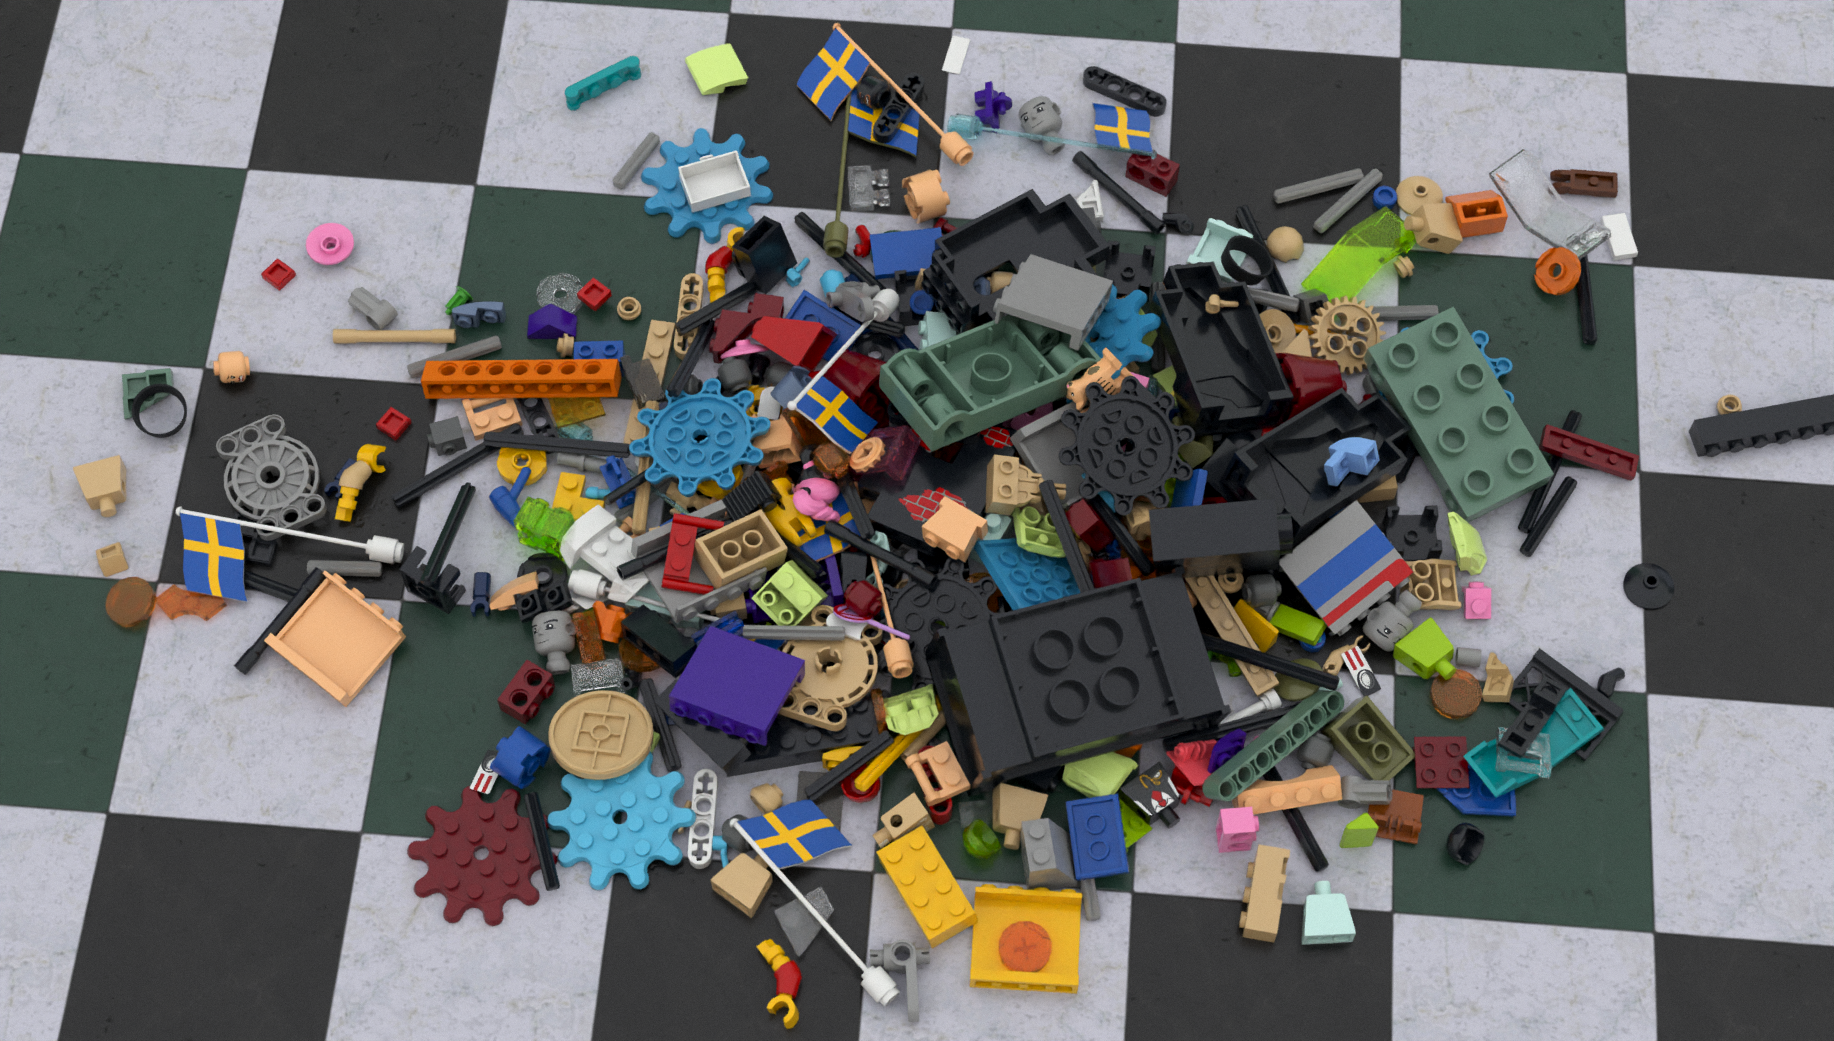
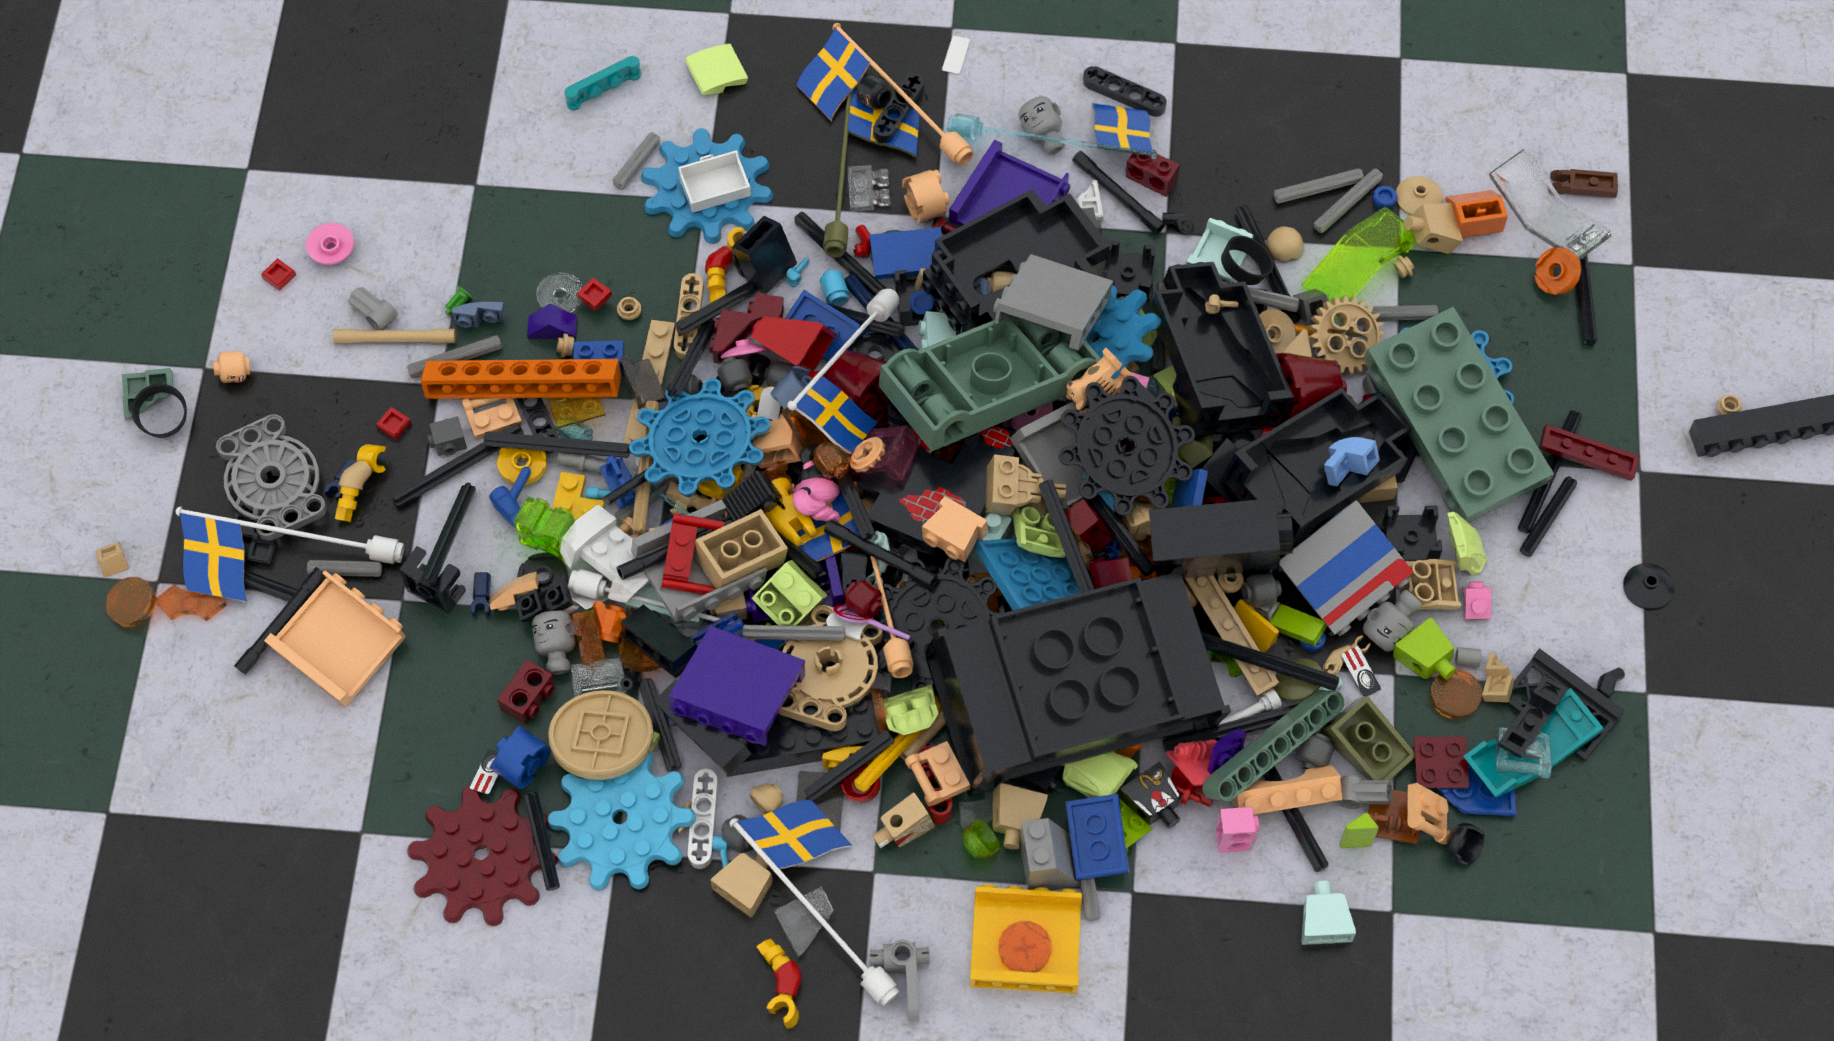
tan torso [73,455,126,517] -> none
light grey piece [826,281,880,322] -> none
yellow brick [876,826,978,949] -> none
dark purple hips [975,81,1012,130] -> none
tan wedge [1239,844,1290,943] -> none
white tile [1600,213,1638,260] -> none
none -> dark purple panel [949,139,1071,227]
none -> light nougat plate [1407,783,1450,844]

